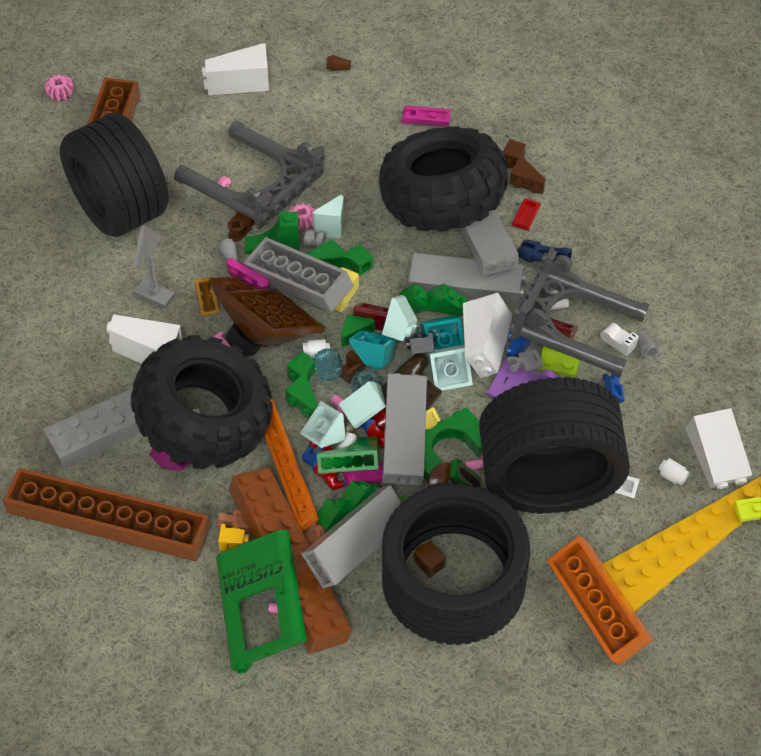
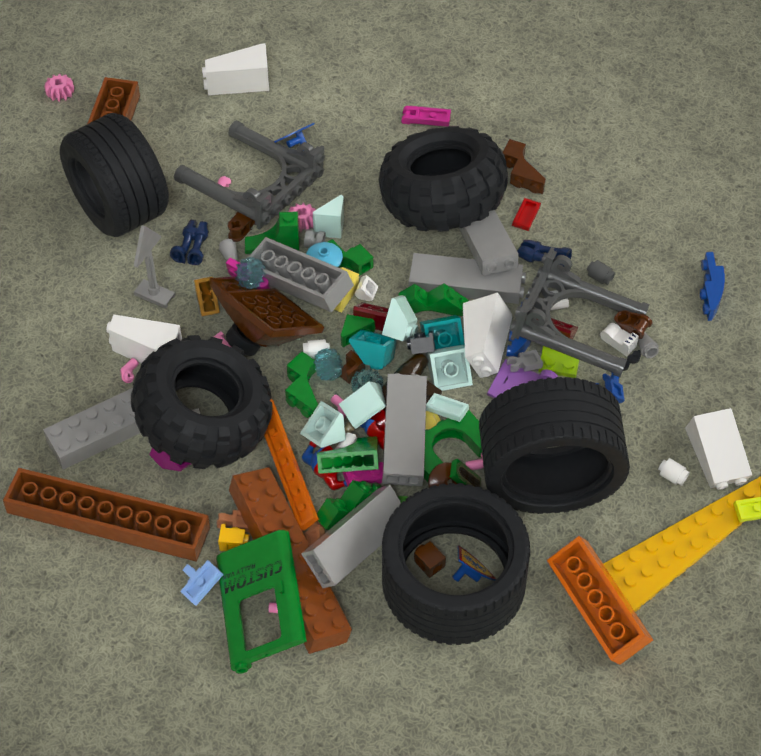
reddish brown cone [326,55,351,71] -> none
white slope [615,476,640,498] -> none
none -> bright pink arm [120,358,139,383]
none -> dark blue piece [170,219,209,265]
none -> light blue hinge [180,560,224,606]
none -> clear light blue gear [234,257,266,289]
none -> blue shield [274,123,315,151]
none -> medium azure dish [306,242,343,267]
none -> white brick [355,275,378,301]
none -> light aqua tile [426,393,469,422]
none -> shield [452,545,496,582]
none -> dark grey brick [587,260,615,285]
none -> reddish brown piece [614,310,653,339]
none -> black piece [623,350,641,371]
none -> blue slope [700,252,725,321]

